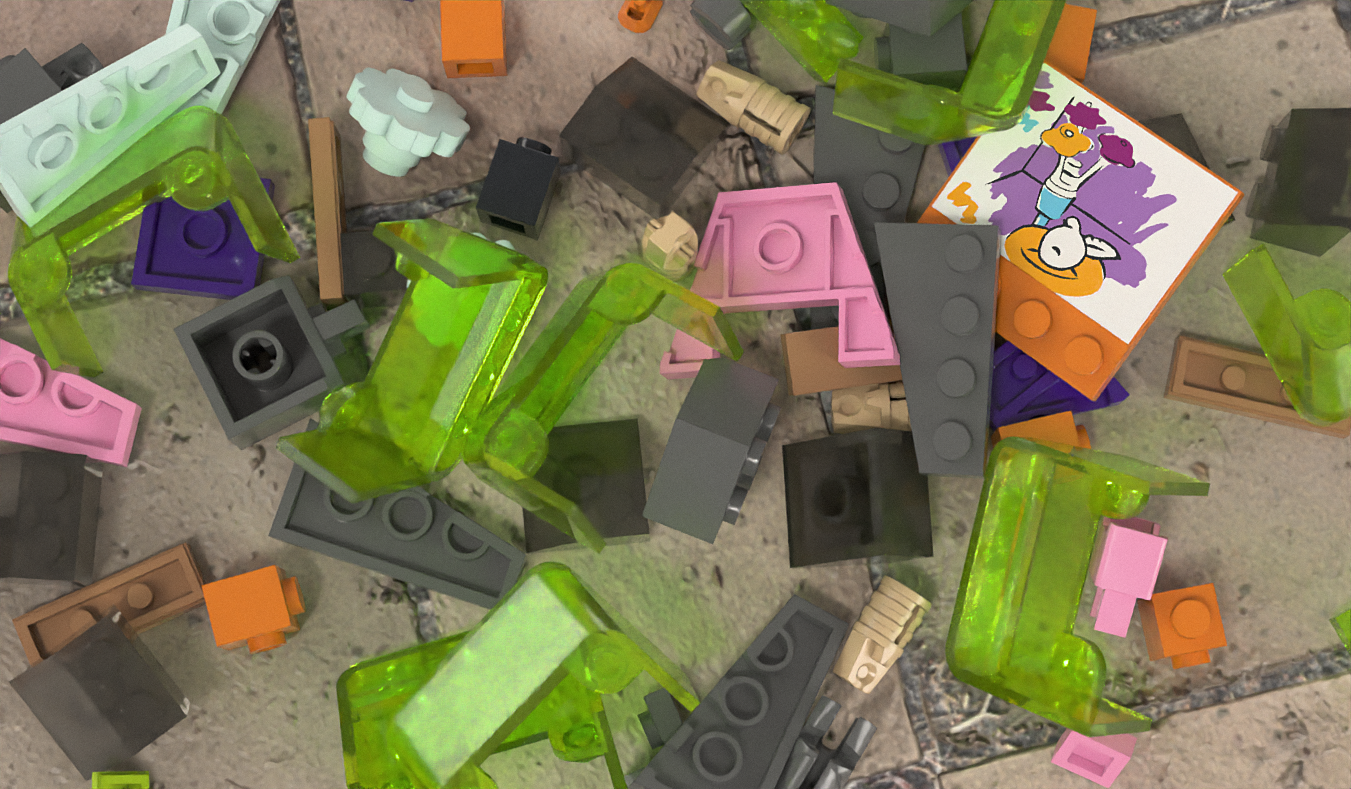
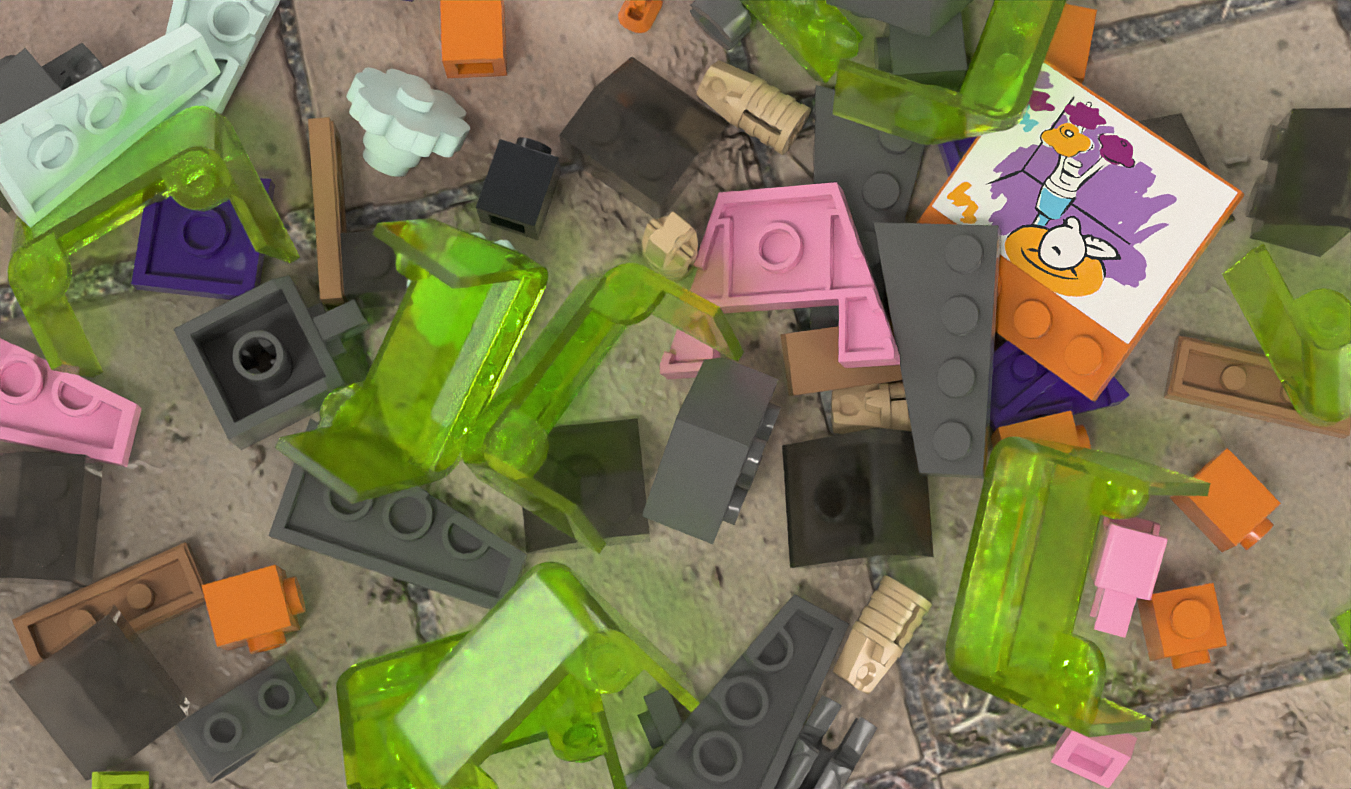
none -> dark grey plate [174,658,318,784]
none -> orange brick [1170,448,1281,552]

